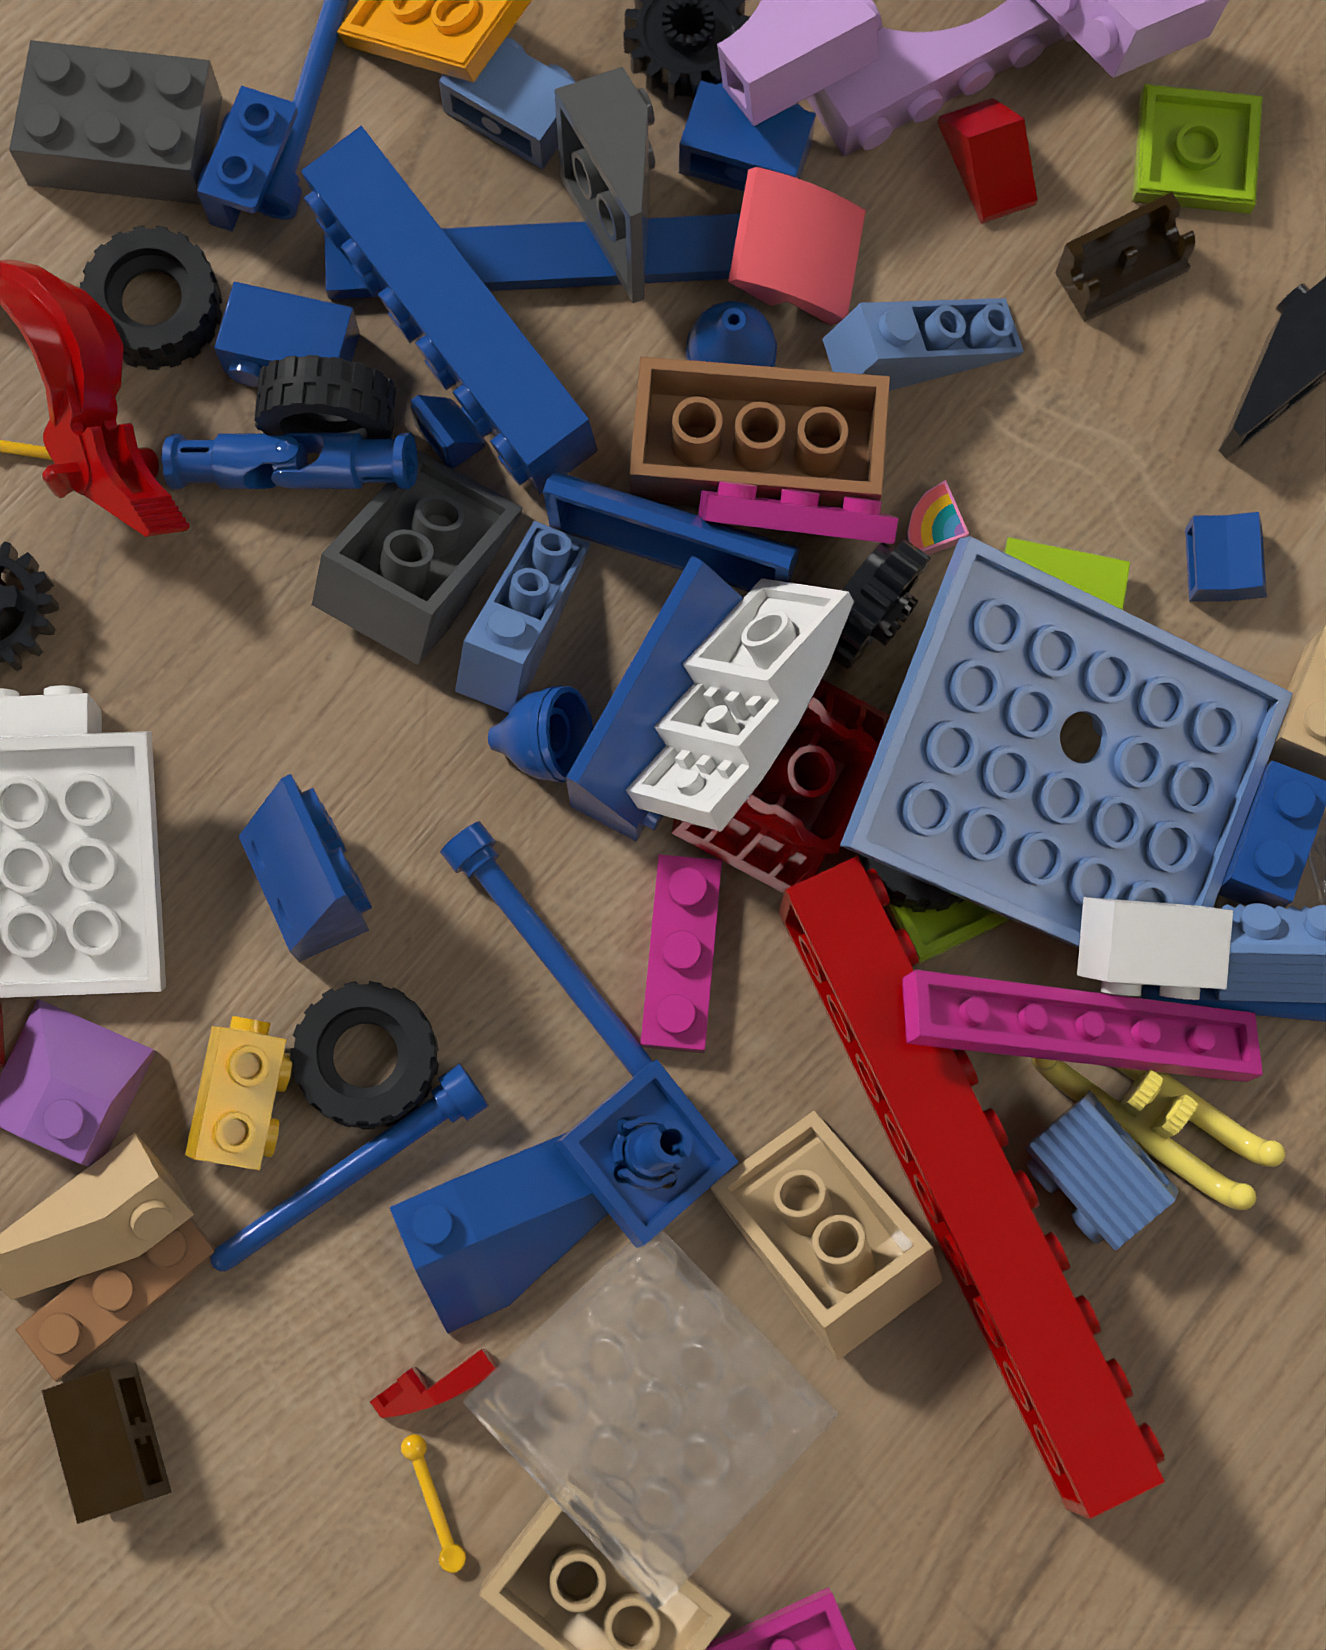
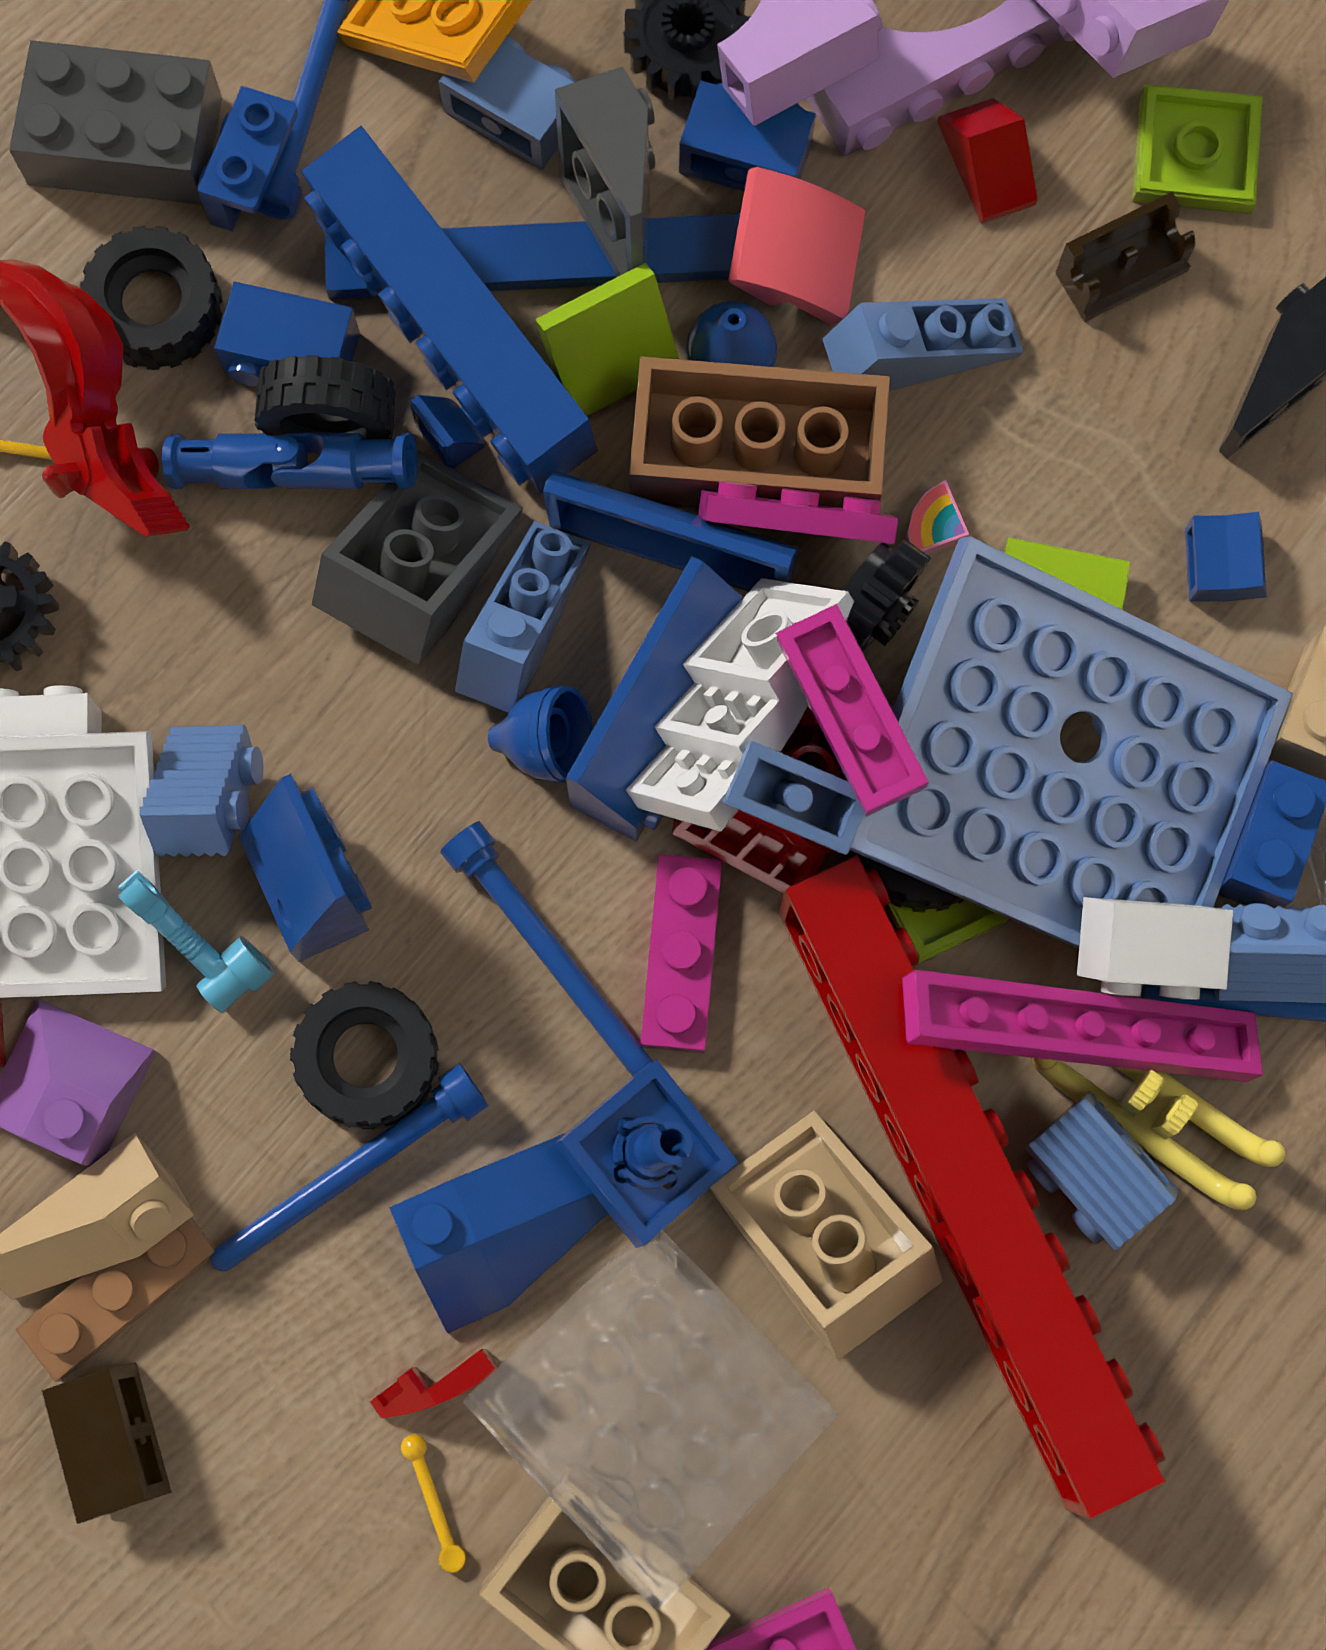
yellow brick [185,1016,292,1171] -> none
none -> medium azure brick [117,870,275,1013]
none -> medium blue brick [140,725,264,858]
none -> lime tile [535,263,679,416]
none -> medium blue slope [723,740,864,855]
none -> dark pink plate [776,604,929,817]

